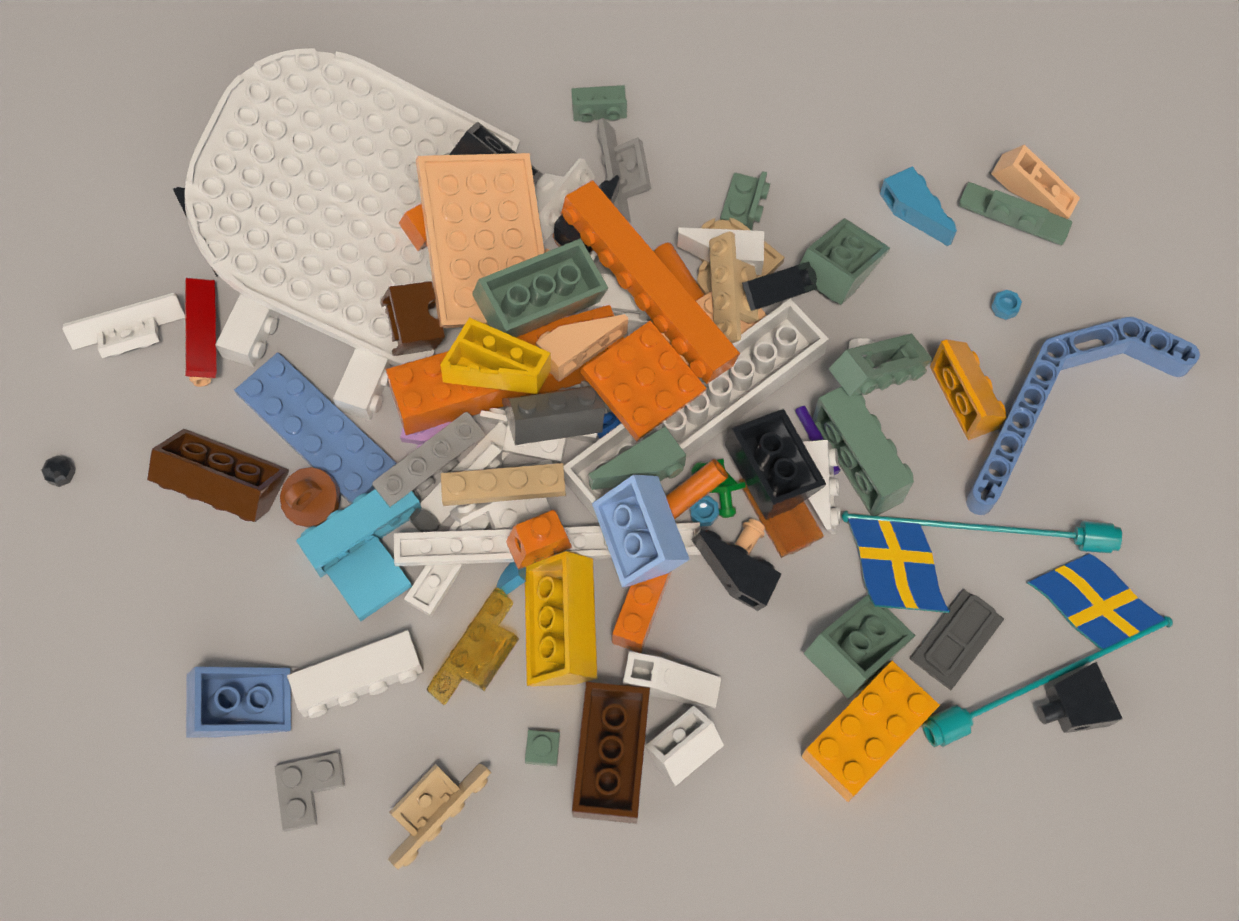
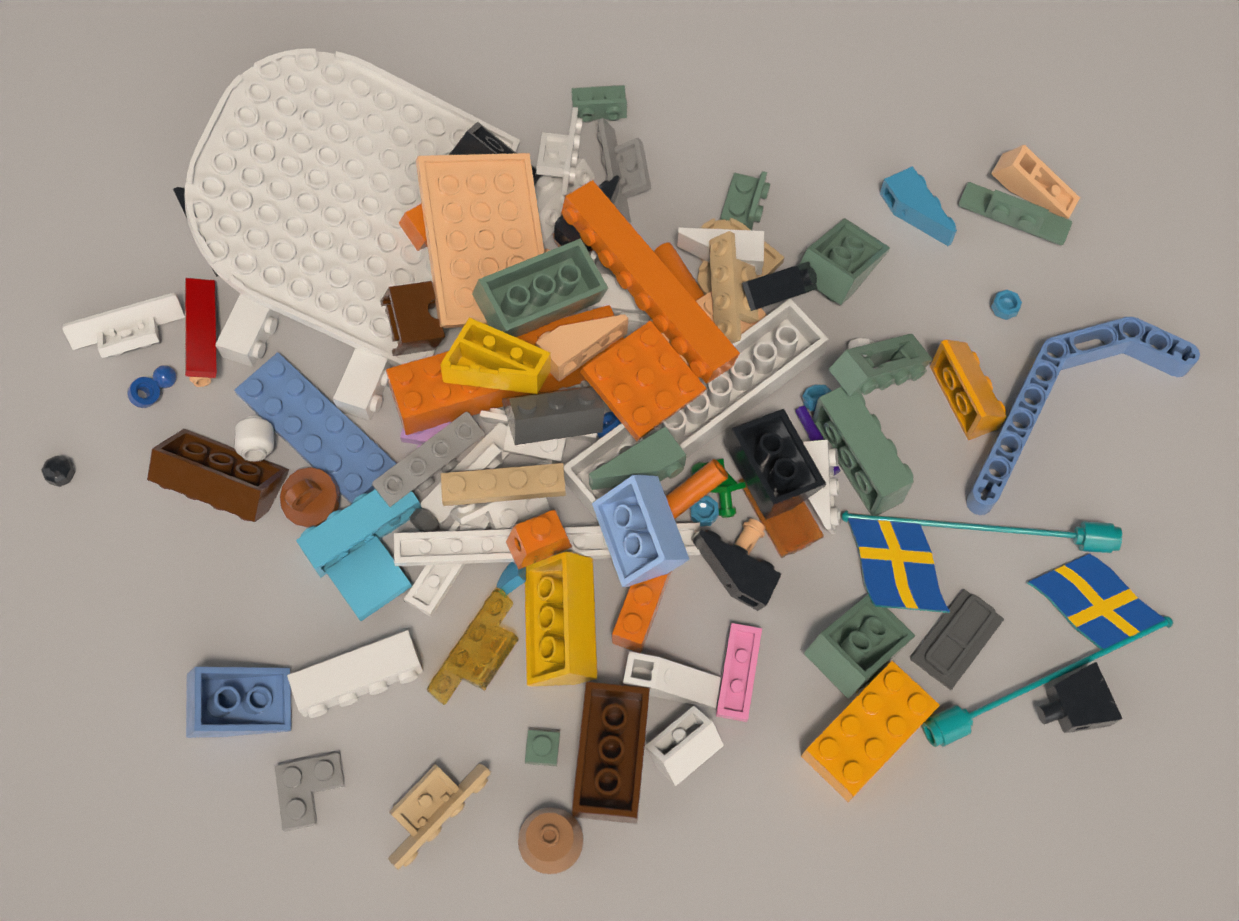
none -> blue plate [127,365,177,408]
none -> white head [234,416,274,462]
none -> medium nougat cone [518,807,583,874]
none -> white bracket [536,107,582,195]
none -> bright pink plate [716,623,762,722]
none -> dark azure tile [803,385,831,411]

